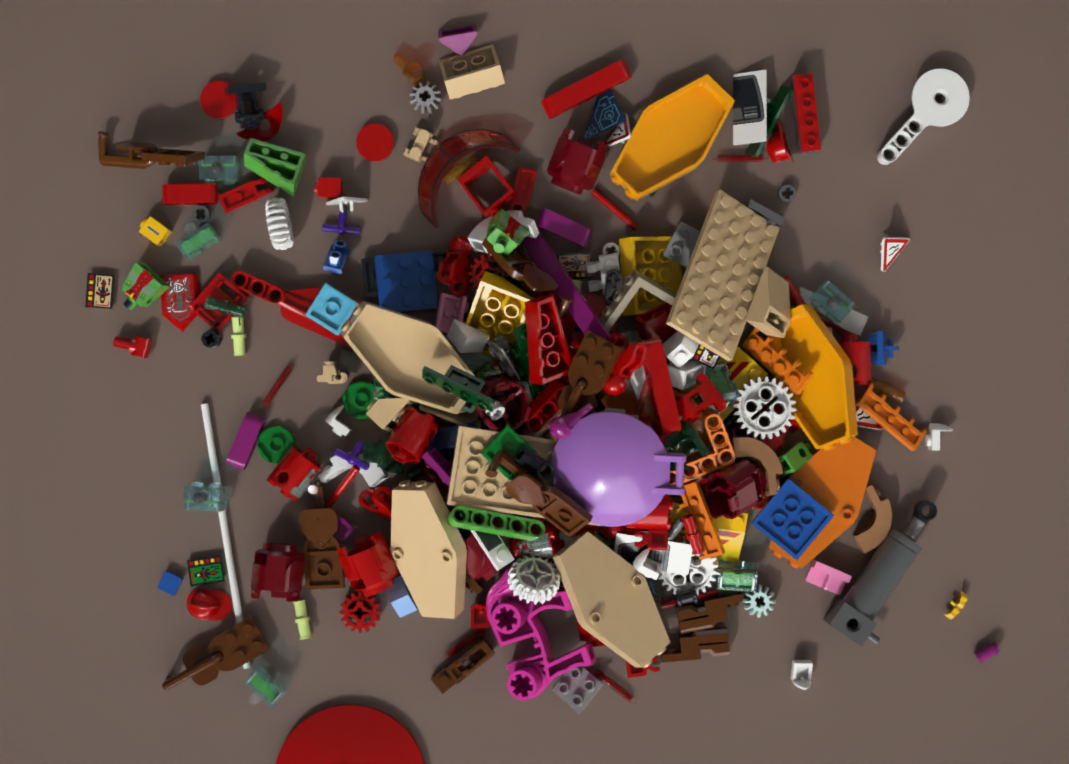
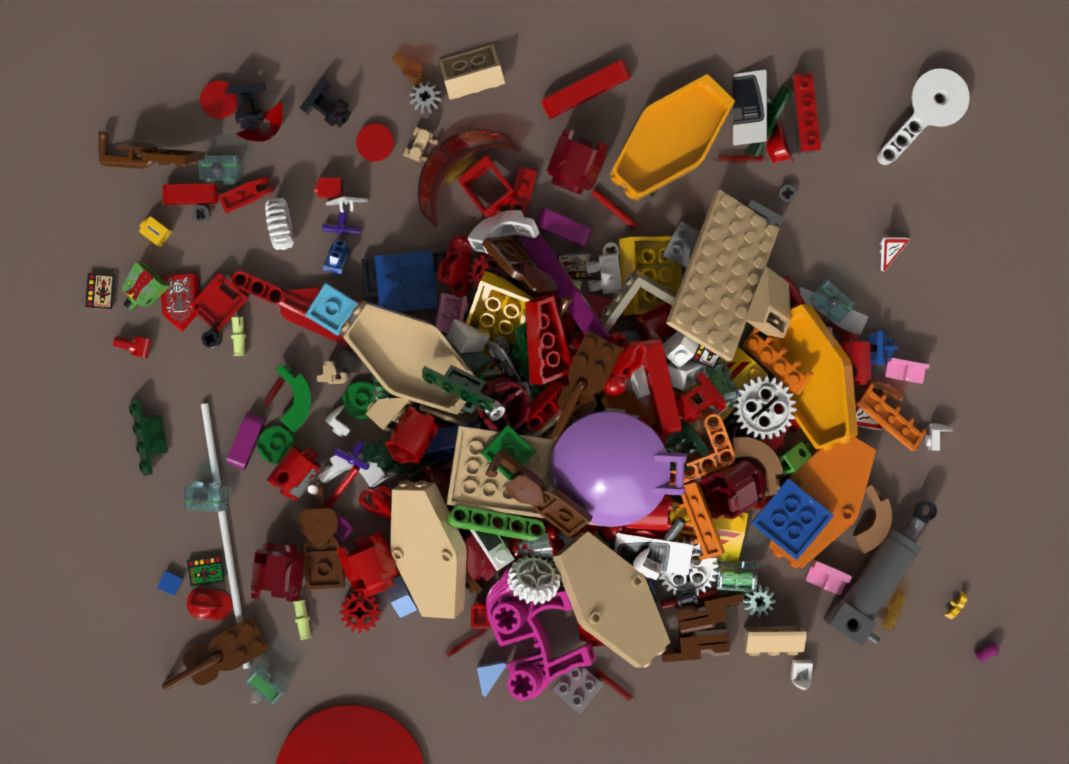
clear light blue piece [175,222,222,261] -> none
clear green pin [205,296,246,318] -> none
bright green wedge [244,138,306,197] -> none
magenta plate [422,447,453,486] -> none
reddish brown plate [431,637,495,694] -> none
magenta slope [438,25,477,56] -> none
bright green torso [486,209,530,255] -> none
black piece [515,446,555,480] -> none
magenta piece [549,403,593,439] -> none
dark blue sticker [583,89,626,142] -> none
piece [603,113,631,147] -> none
black beam [605,269,623,305] -> none
red plate [626,656,660,678] -> none
red piece [633,376,653,416] -> none
red plate [634,529,668,550] -> none
red pin [681,514,705,555] -> none
none -> dark green bracket [129,399,168,476]
none -> green arch [275,363,311,433]
none -> black tile [299,78,351,128]
none -> light blue slope [477,660,507,697]
none -> tan slope [743,626,807,656]
none -> clear yellow pin [882,591,907,631]
none -> bright pink panel [884,358,929,384]

